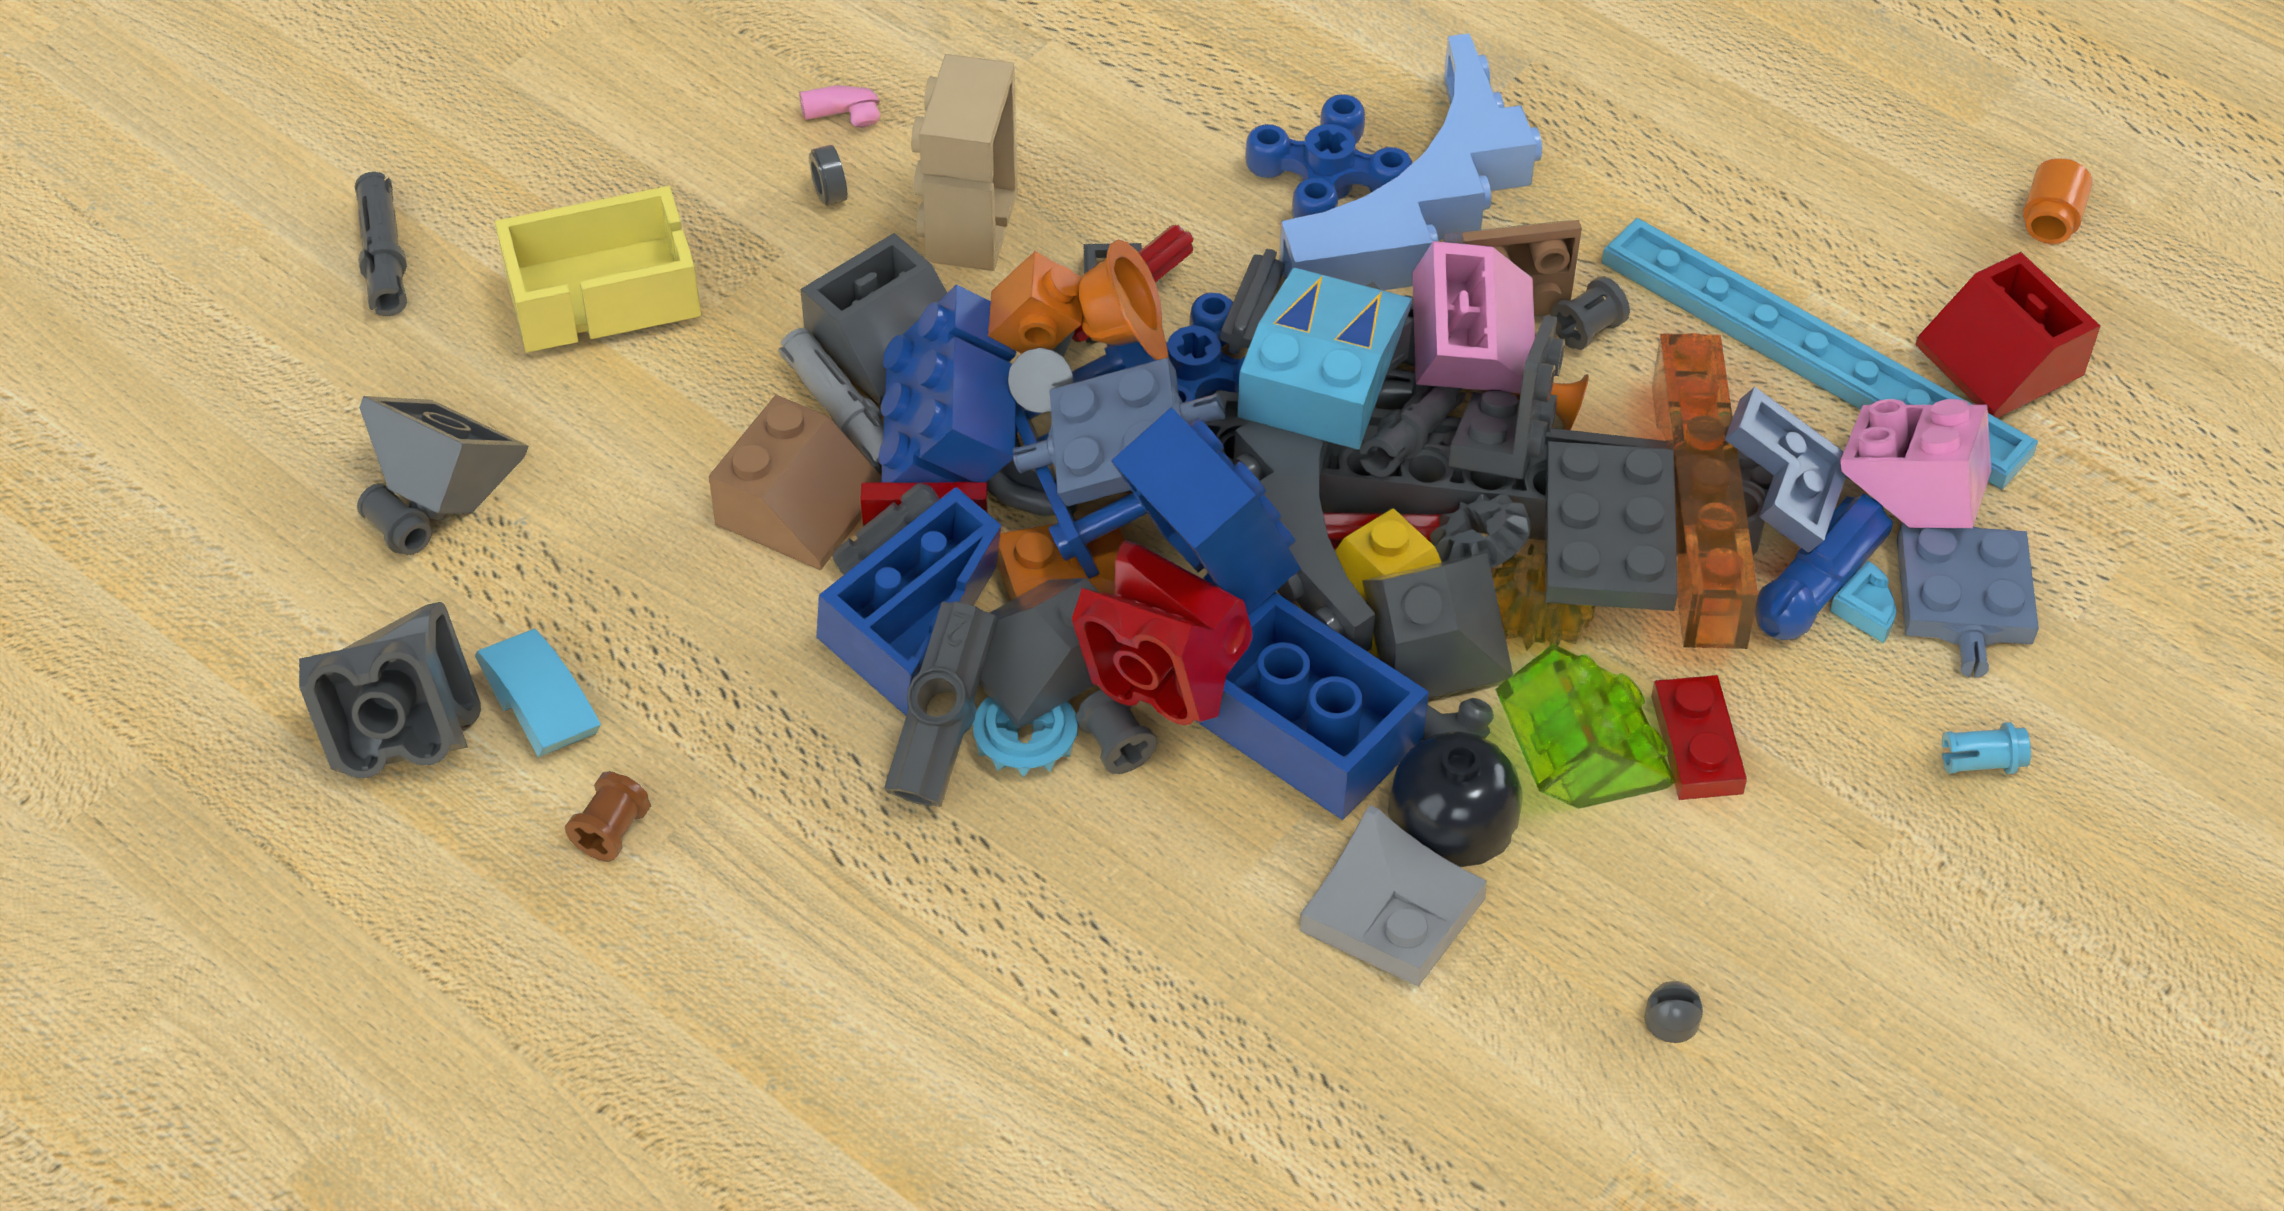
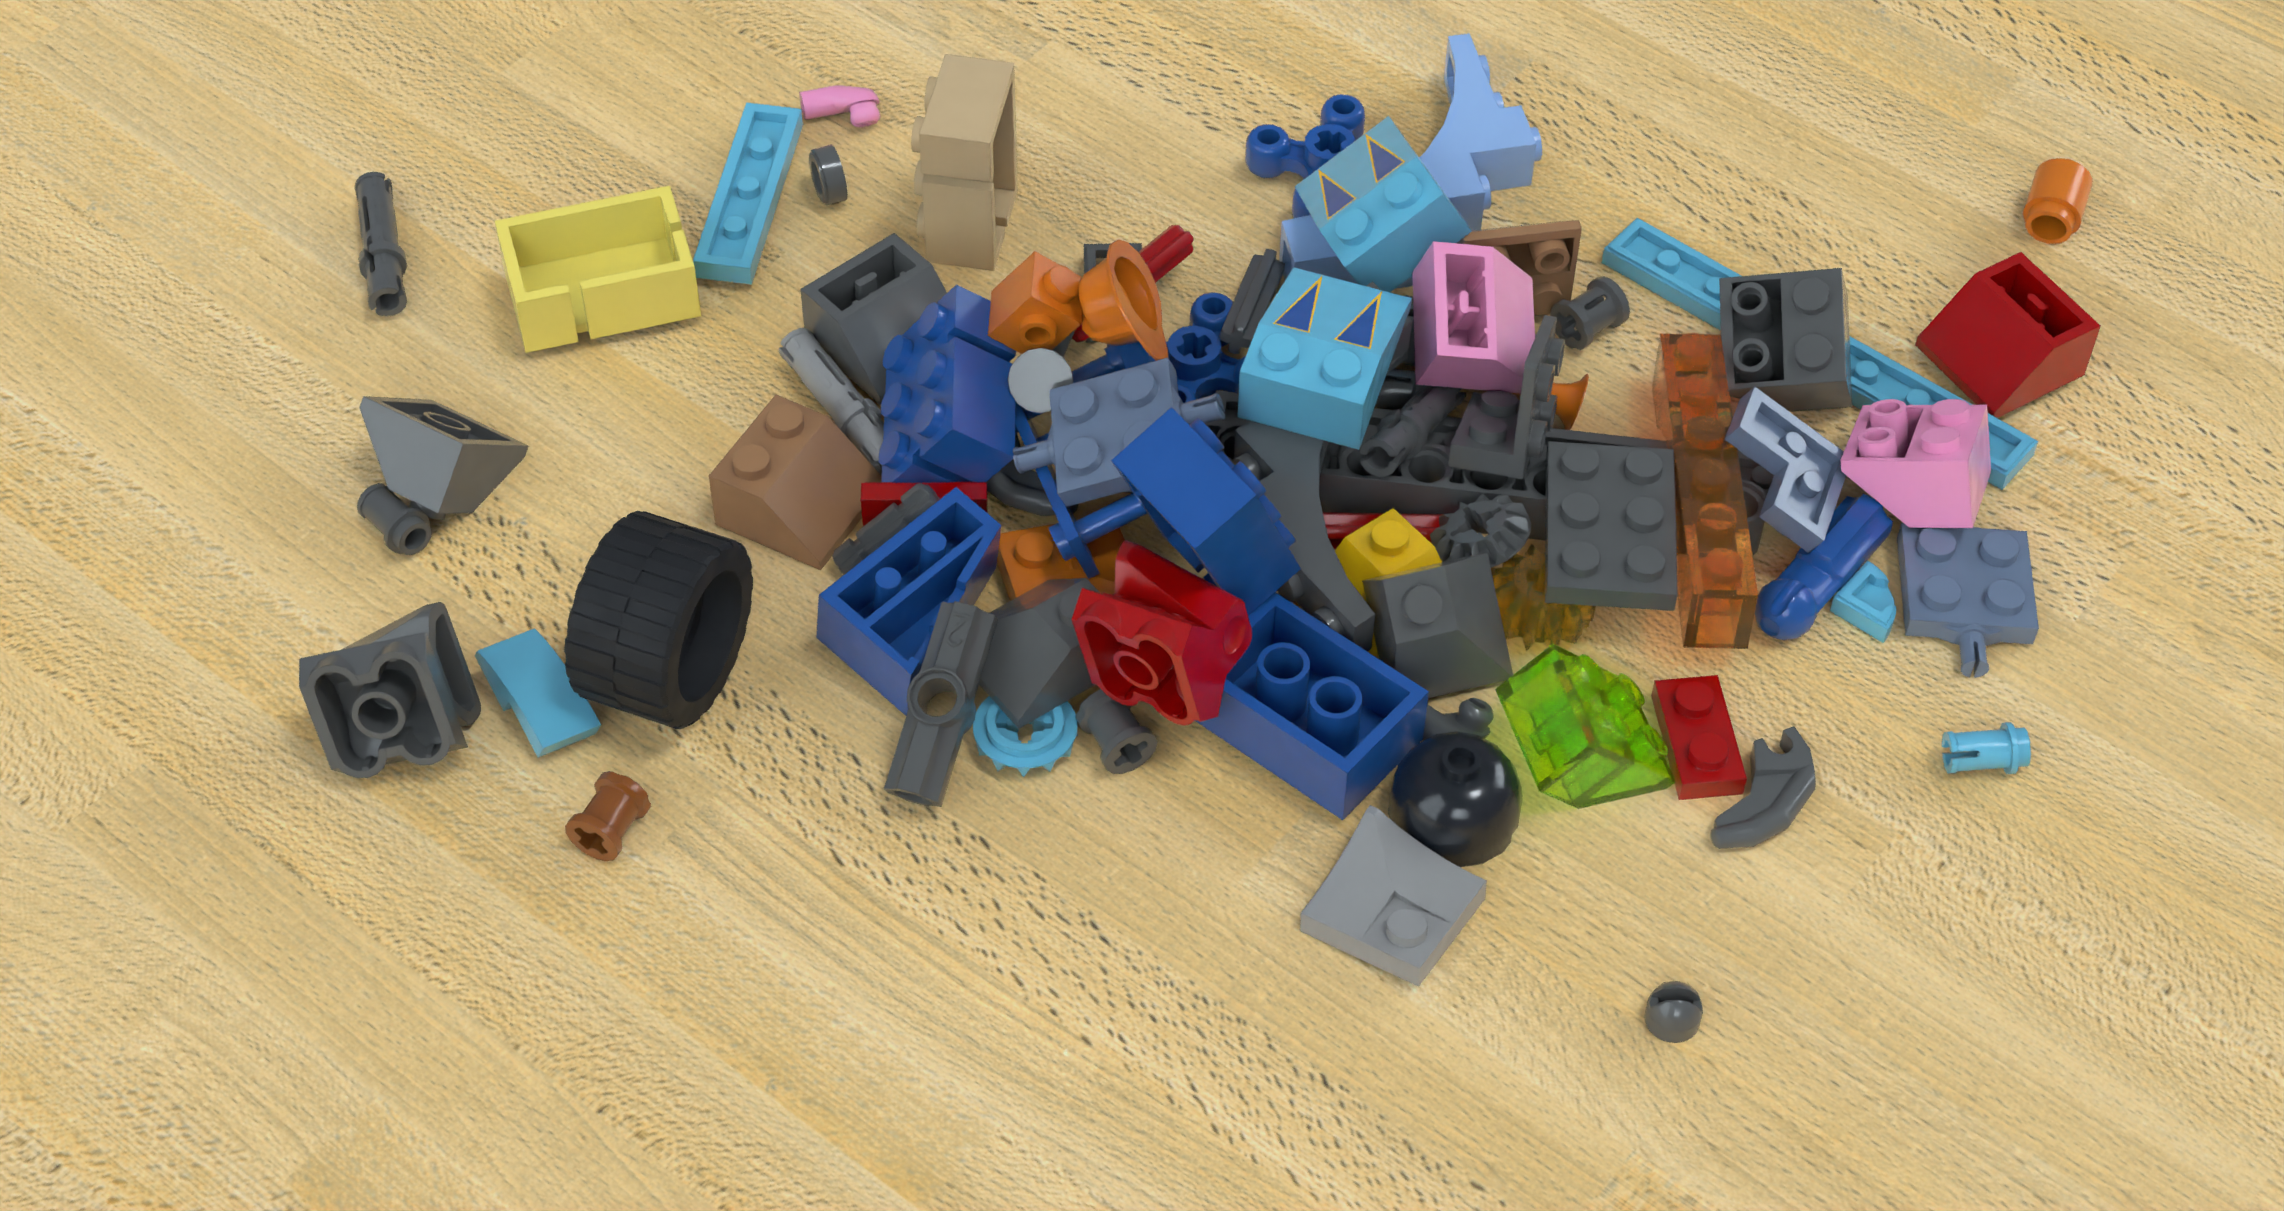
none -> black tyre [564,511,753,729]
none -> medium azure plate [693,102,803,285]
none -> medium azure slope [1295,116,1472,292]
none -> dark grey piece [1710,726,1816,849]
none -> dark grey slope [1719,268,1852,412]

